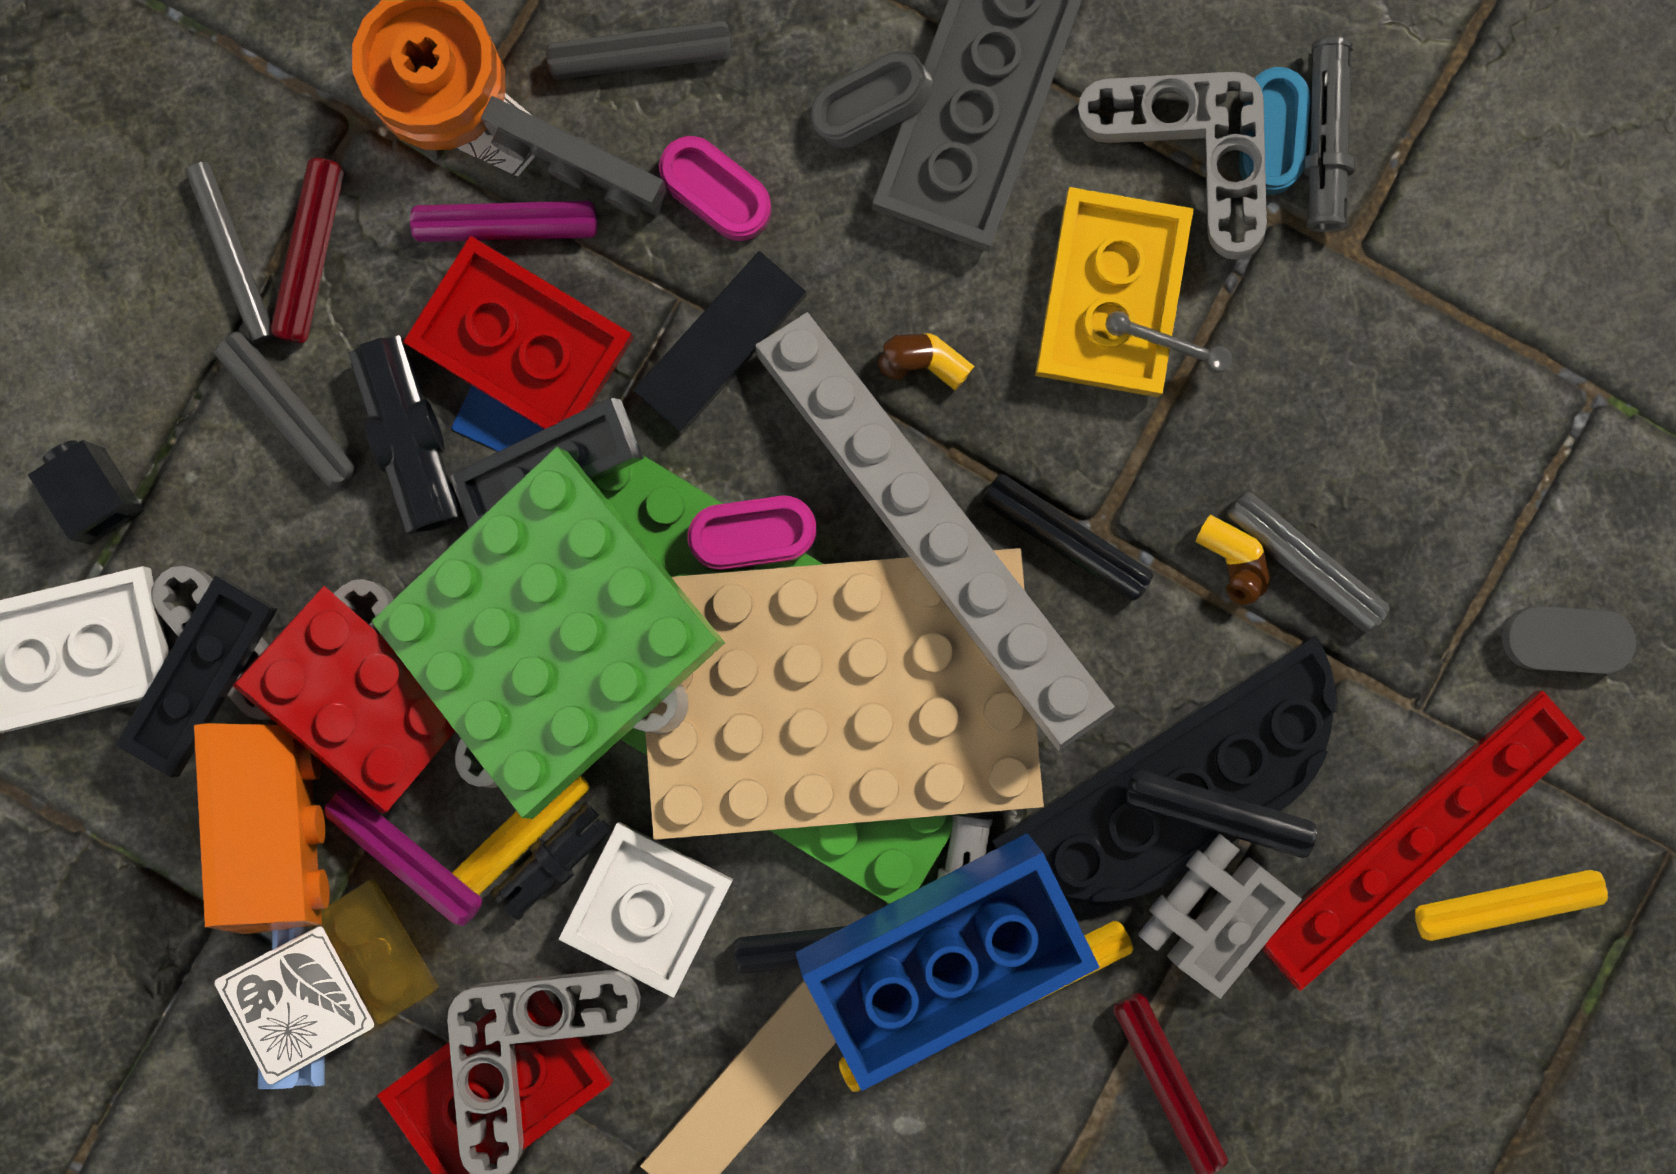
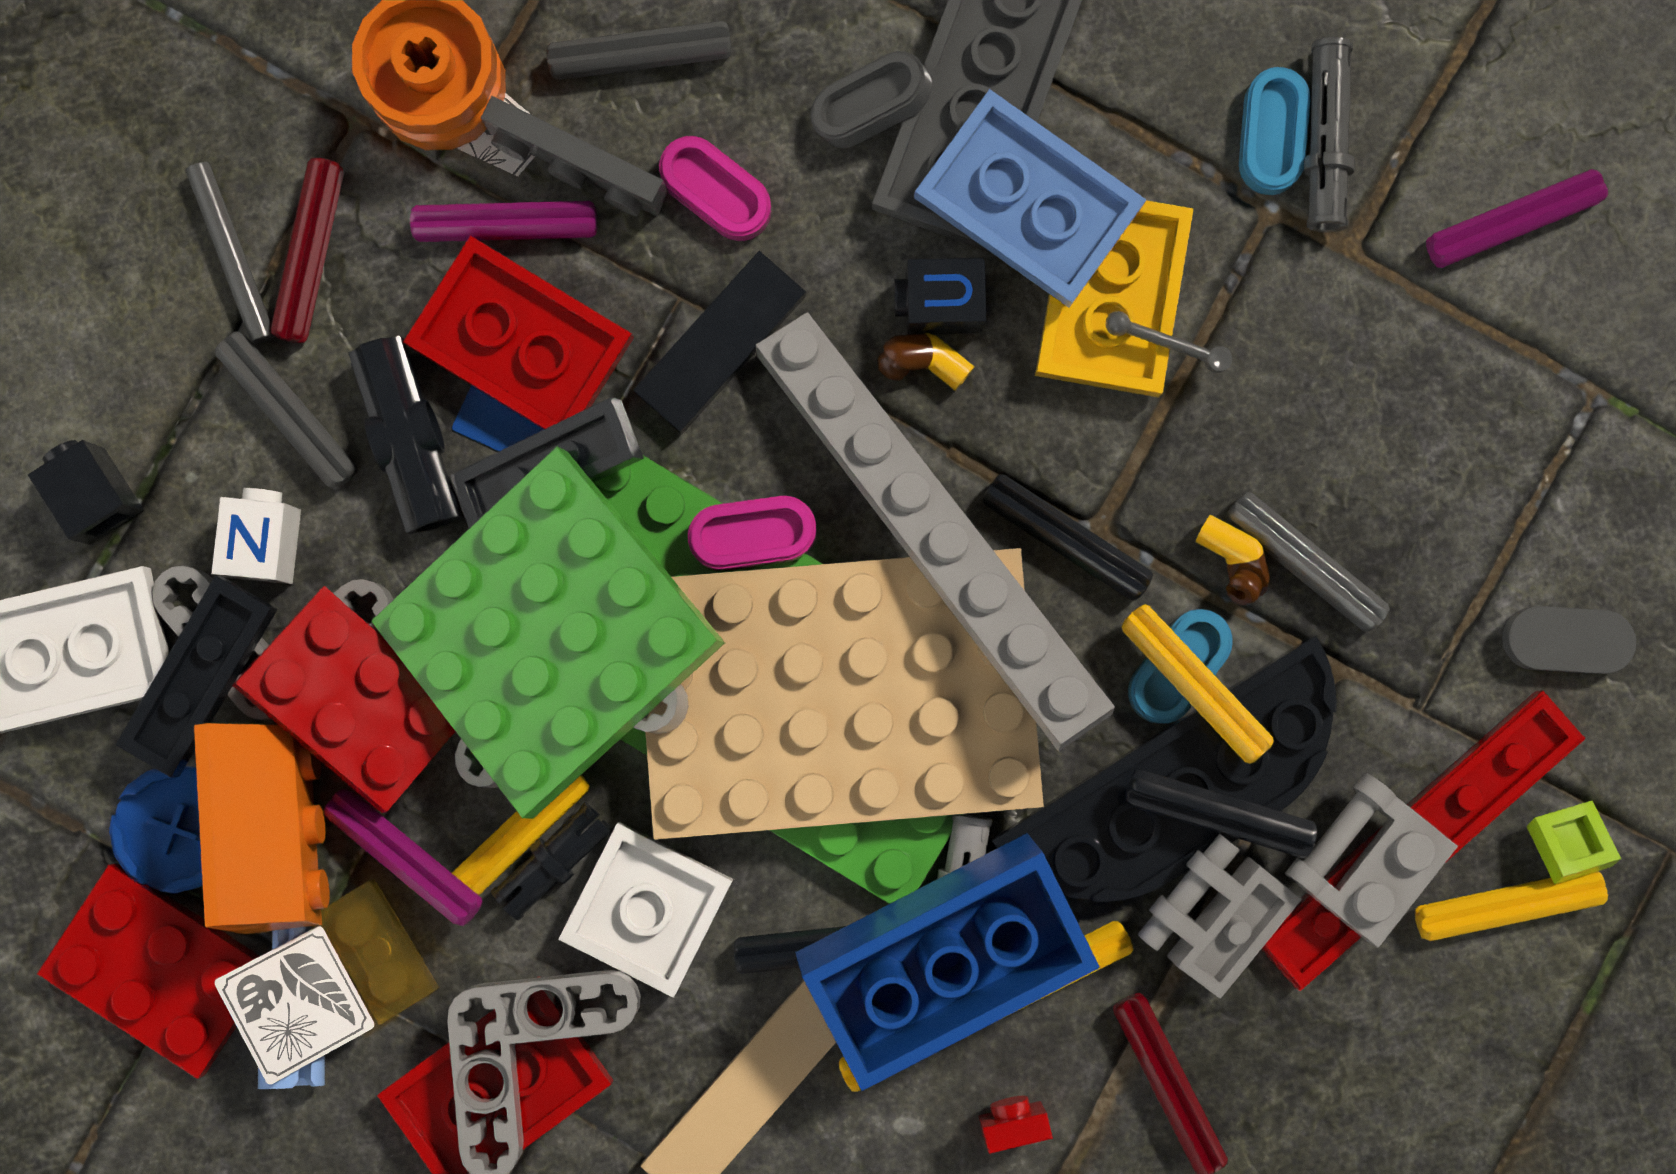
light grey beam [1078,72,1267,260] -> none
none -> red plate [37,863,260,1079]
none -> blue tile [109,766,203,893]
none -> white brick [211,488,301,584]
none -> black brick [894,258,986,334]
none -> medium blue plate [914,89,1146,308]
none -> red plate [978,1096,1053,1154]
none -> yellow axle [1122,604,1274,764]
none -> dark azure tile [1128,609,1233,723]
none -> light grey plate [1285,772,1458,948]
none -> magenta axle [1426,169,1608,268]
none -> lime plate [1526,801,1621,885]

